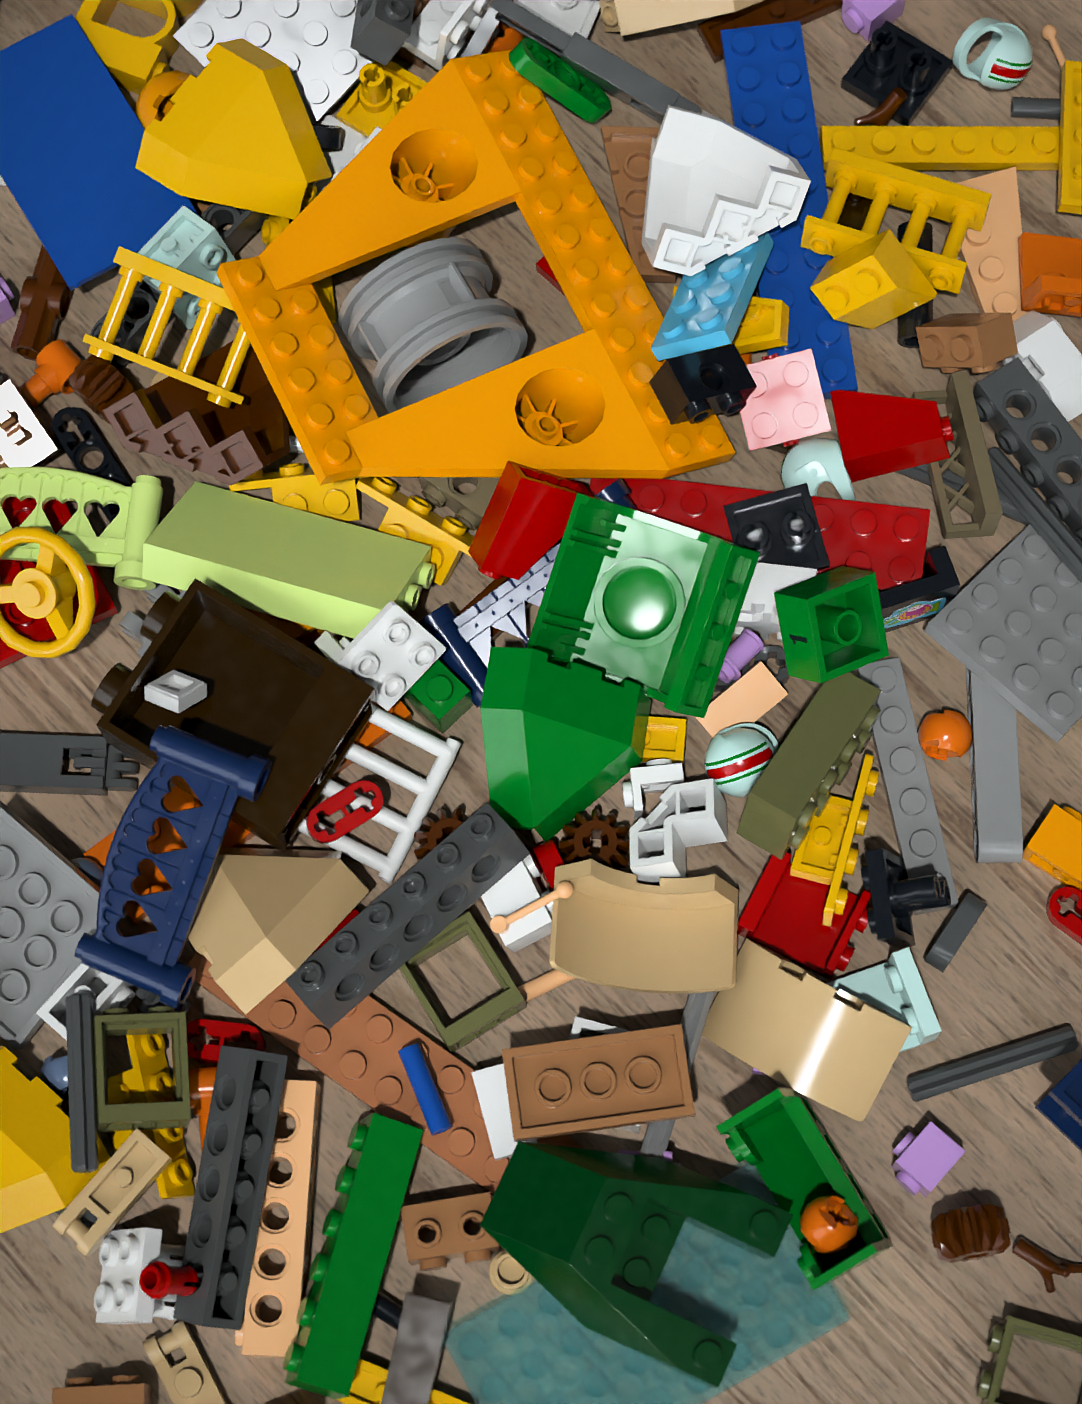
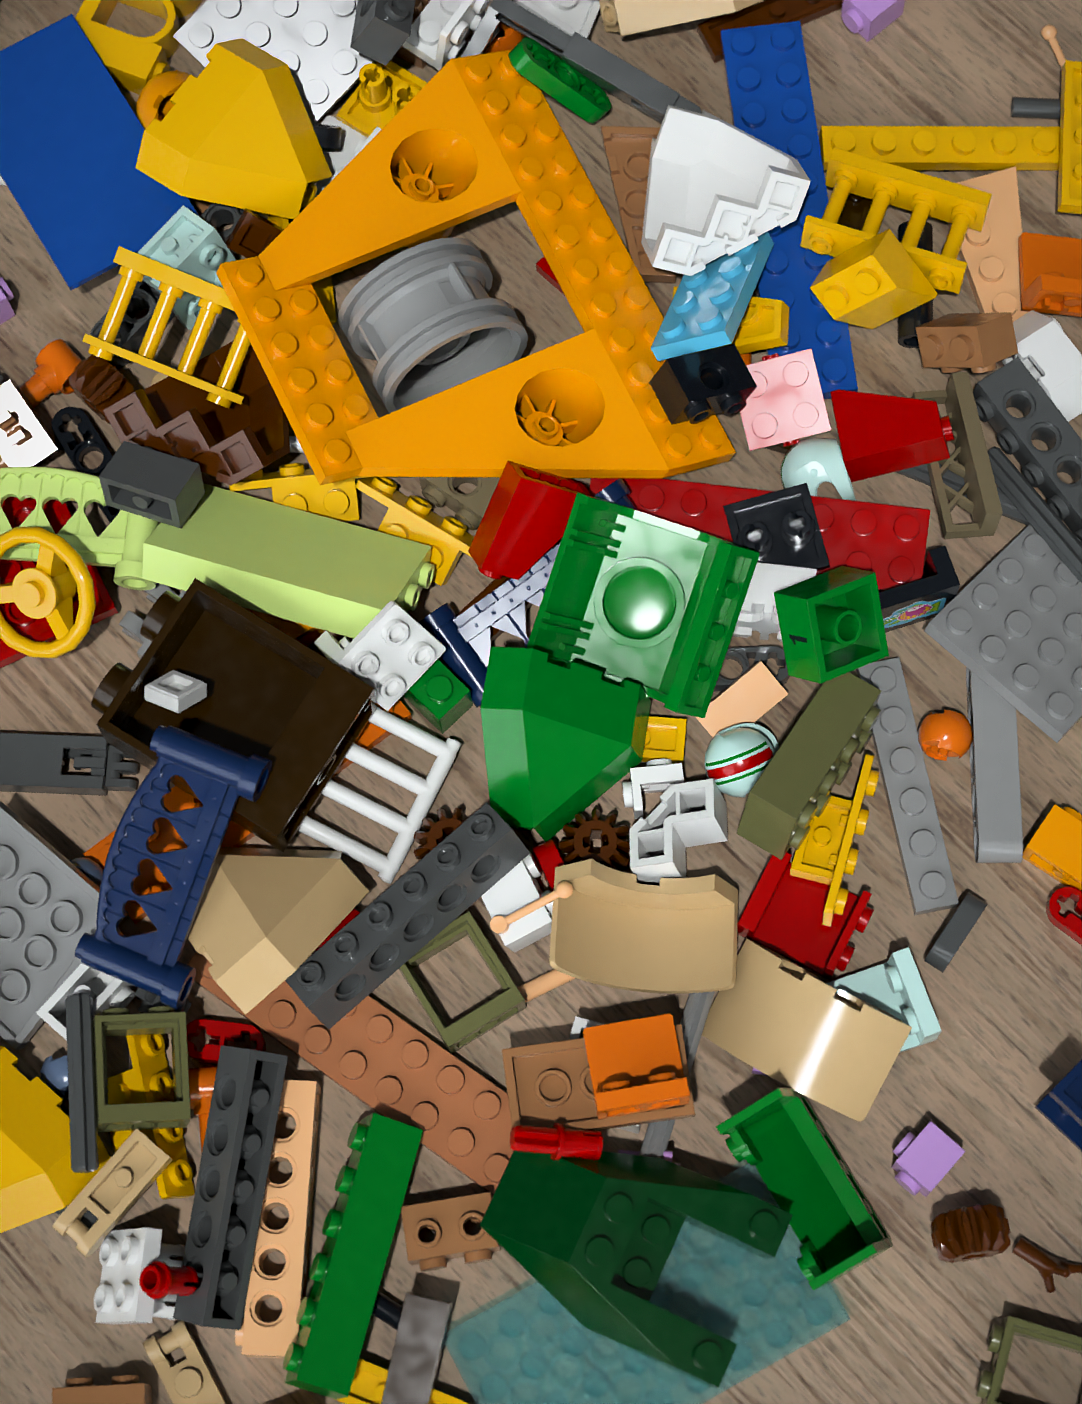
reddish brown piece [11,245,71,361] -> none
red beam [306,780,383,844] -> none
blue piece [398,1044,452,1135] -> none
white tile [471,1063,537,1161] -> none
tan plate [489,1250,534,1295] -> none
lavender pin [718,629,764,683] -> none
orange piece [800,1195,858,1254] -> none
black plate [841,20,953,126] -> none
reddish brown bar [854,87,907,126] -> none
black plate [861,848,951,948] -> none
dark grey axle [907,1026,1079,1102] -> none
light aqua helmet [953,17,1033,90] -> none
none -> dark grey brick [99,441,205,529]
none -> reddish brown plate [225,208,283,258]
none -> red axle [509,1123,603,1160]
none -> orange bracket [583,1013,690,1120]

